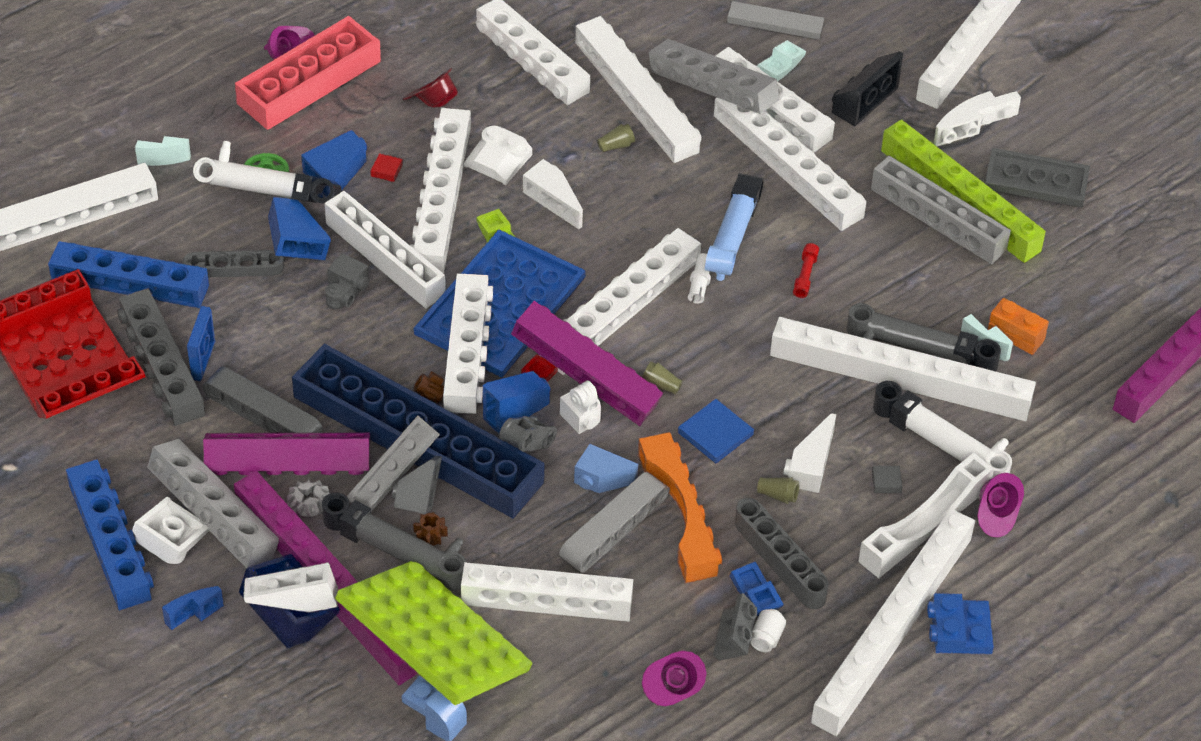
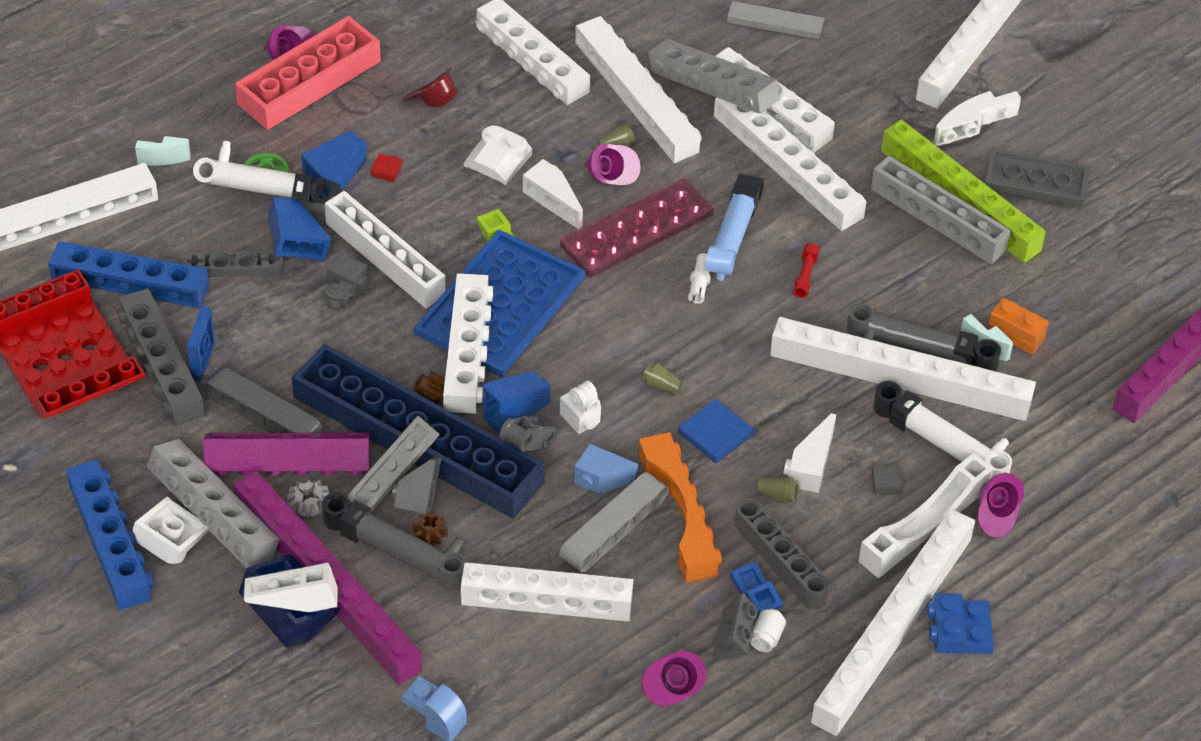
blue slope [162,586,224,630] -> none
lime plate [335,561,533,706] -> none
white brick [410,108,471,273] -> none
magenta brick [511,301,663,427] -> none
red tile [521,354,558,382] -> none
white brick [541,228,701,375] -> none
light aqua slope [757,40,806,81] -> none
black slope [832,51,903,127] -> none
none -> clear pink plate [560,178,713,278]
none -> magenta piece [584,144,641,185]

